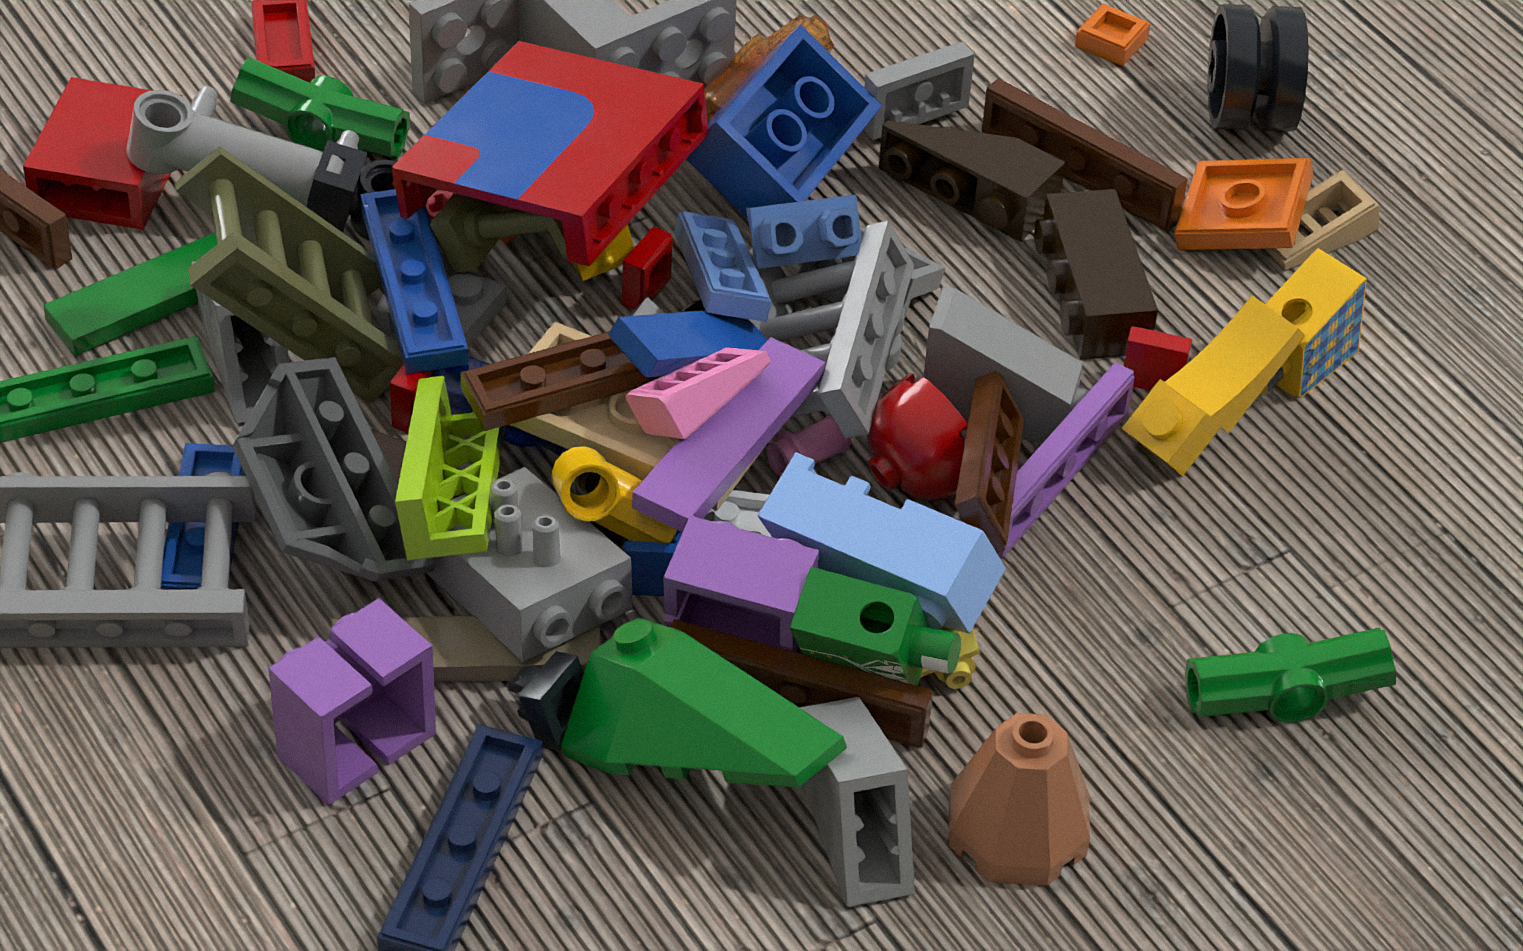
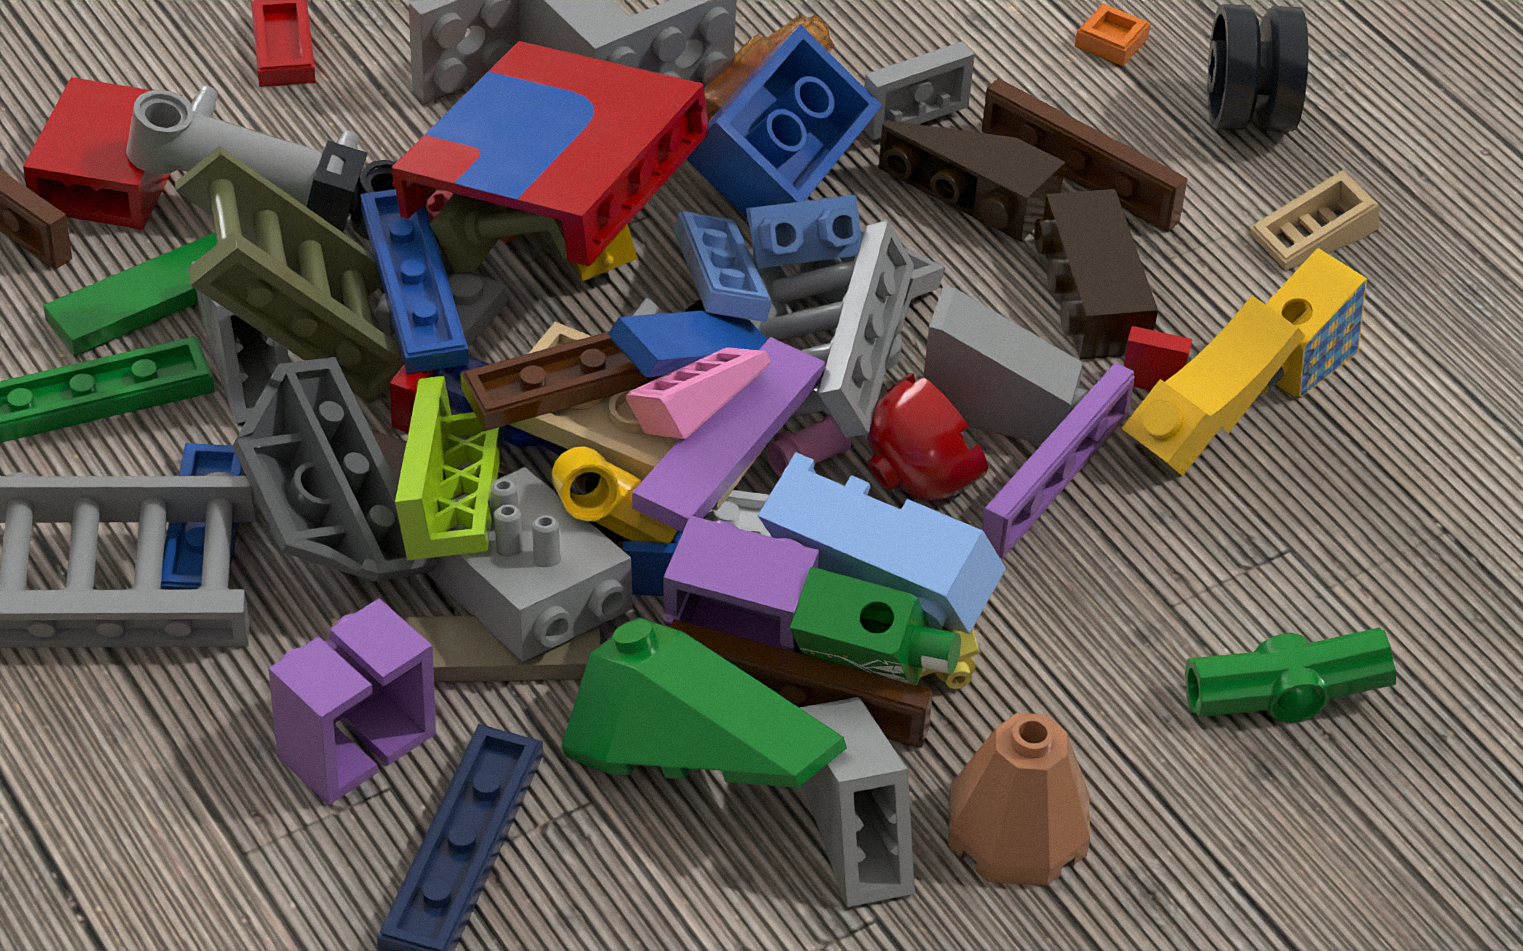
green piece [230,57,410,159] -> none
black tile [507,651,584,751] -> none
red tile [622,226,673,310] -> none
reddish brown tile [955,371,1024,553] -> none
orange tile [1174,158,1314,250] -> none

